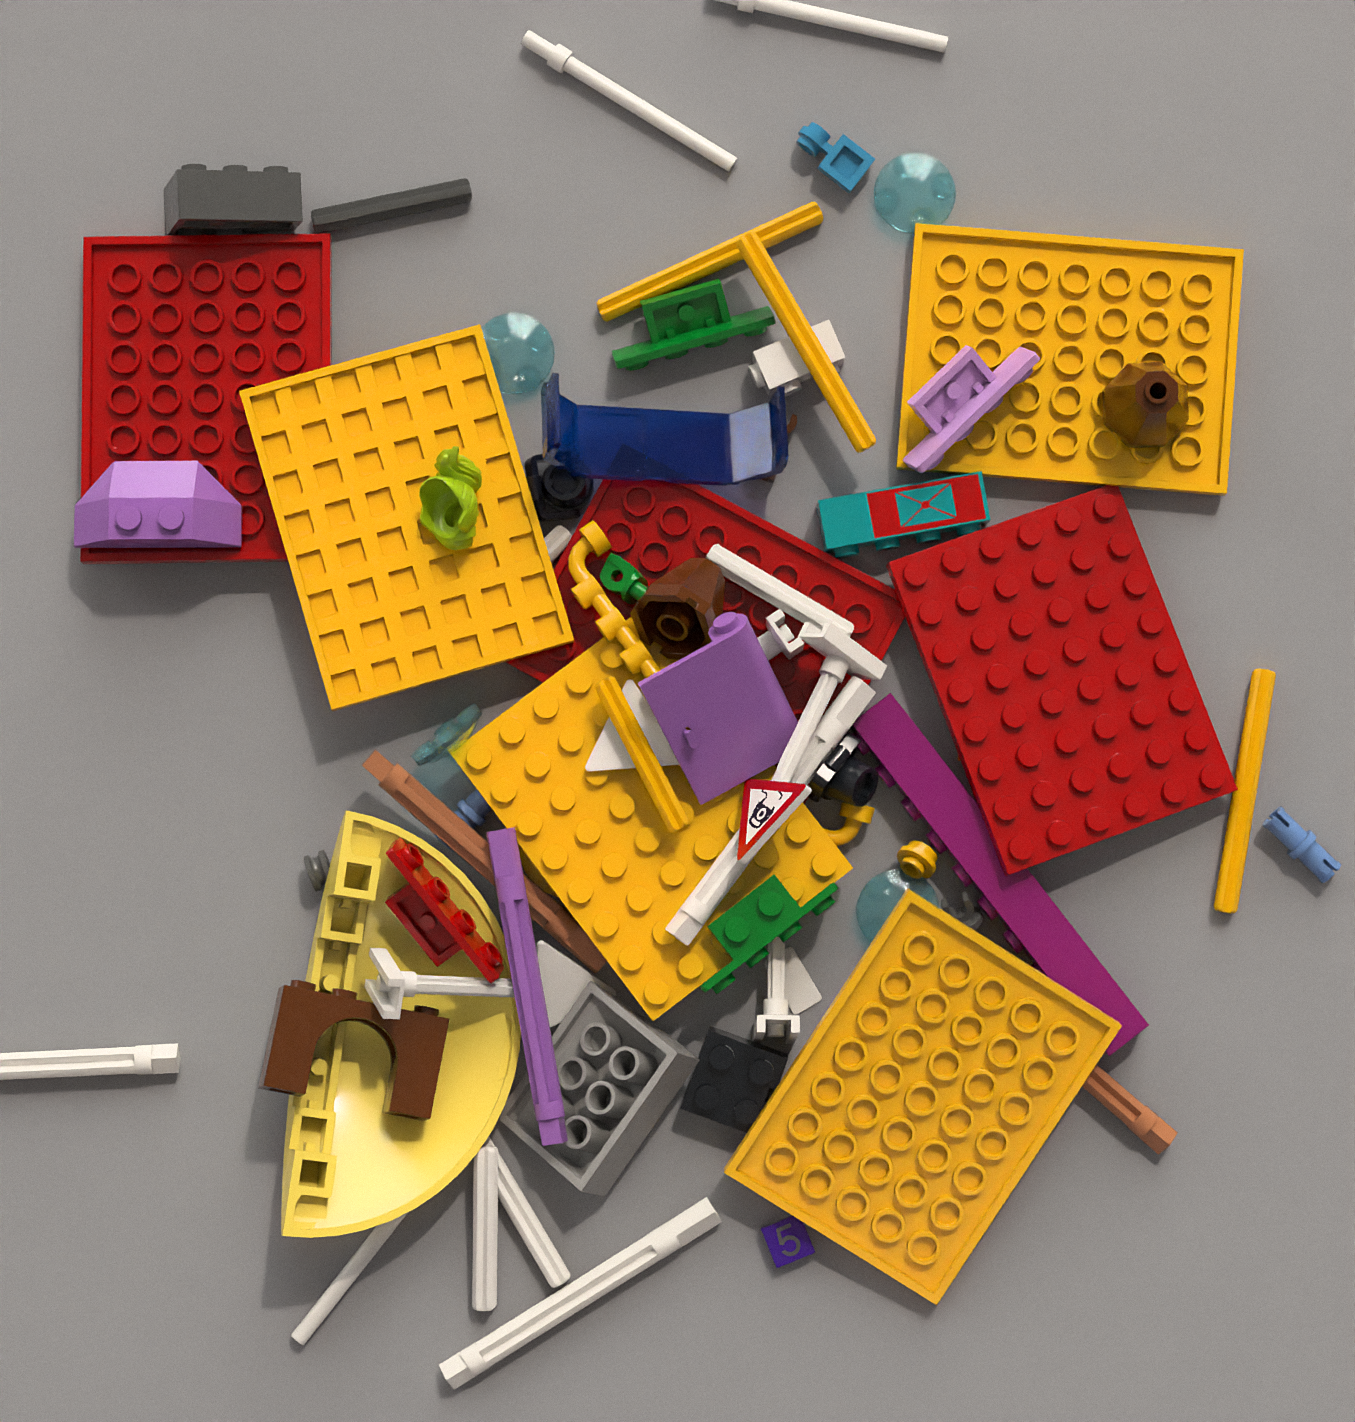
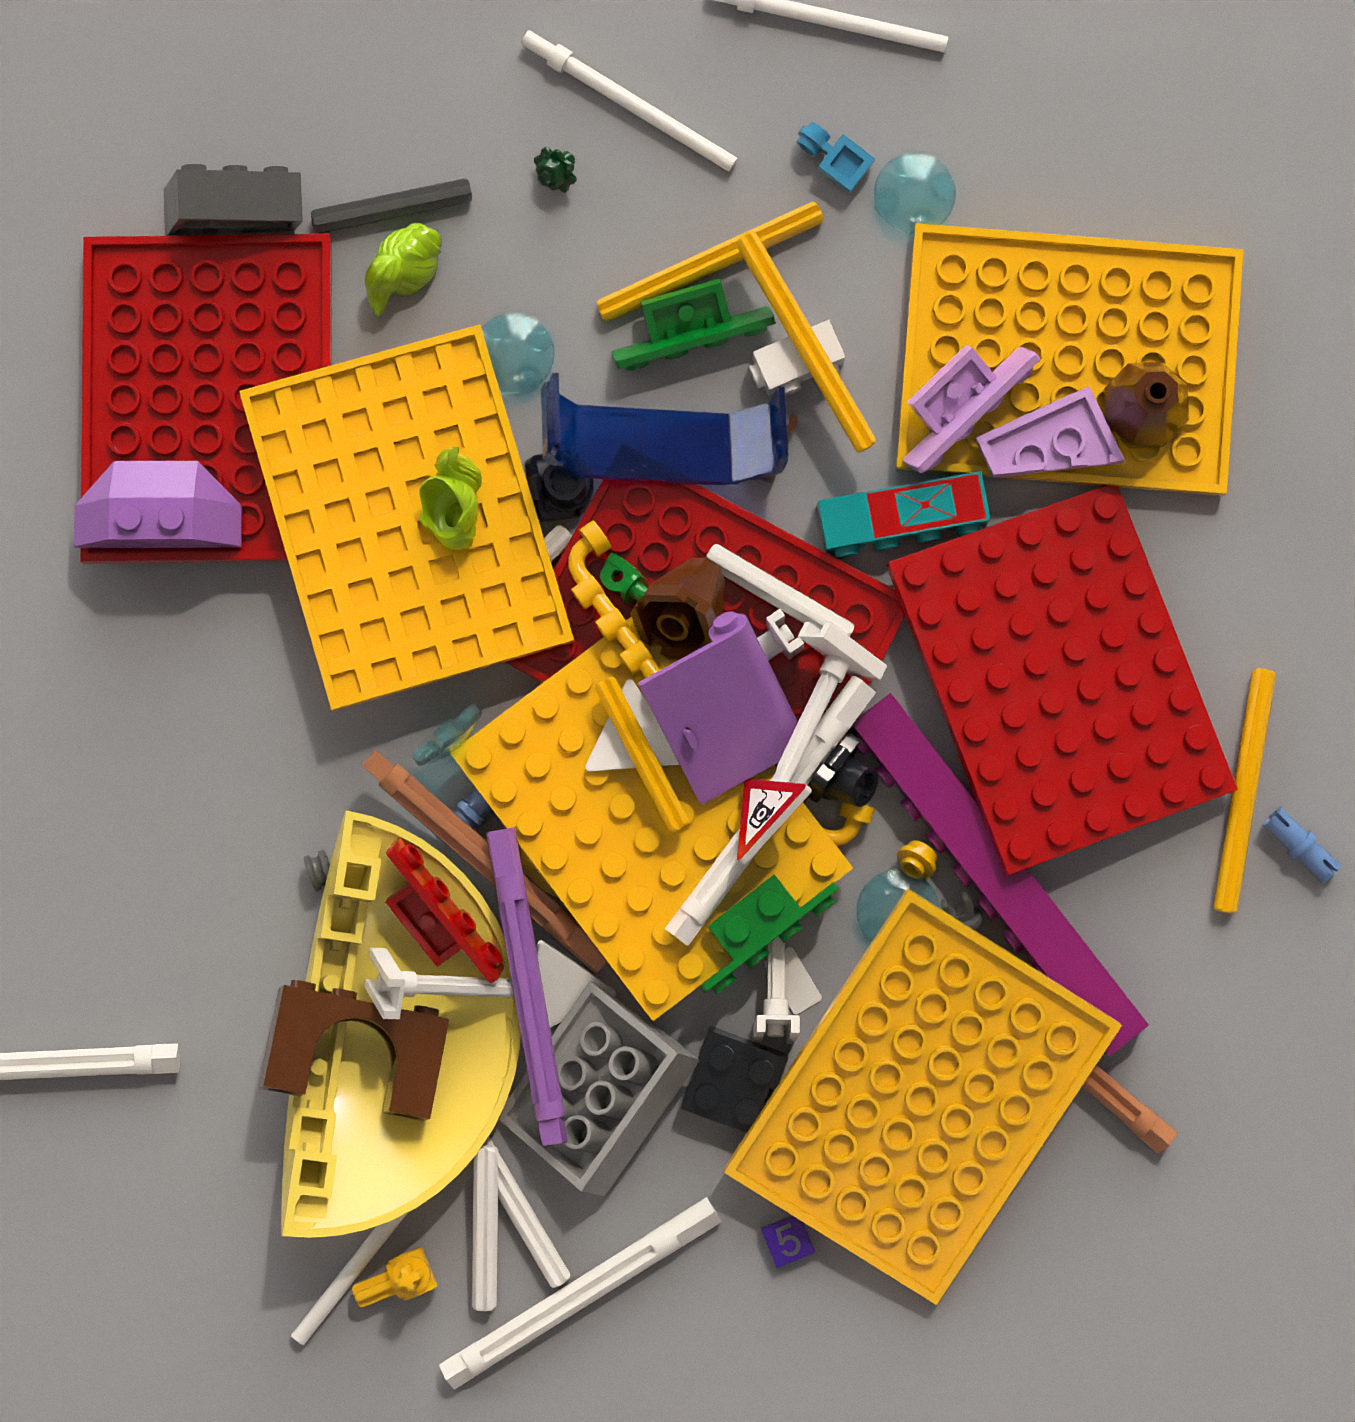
none -> yellow axle [352,1247,438,1308]
none -> lime hair [364,222,442,317]
none -> dark green plant [534,147,577,193]
none -> lavender wing [975,386,1125,478]

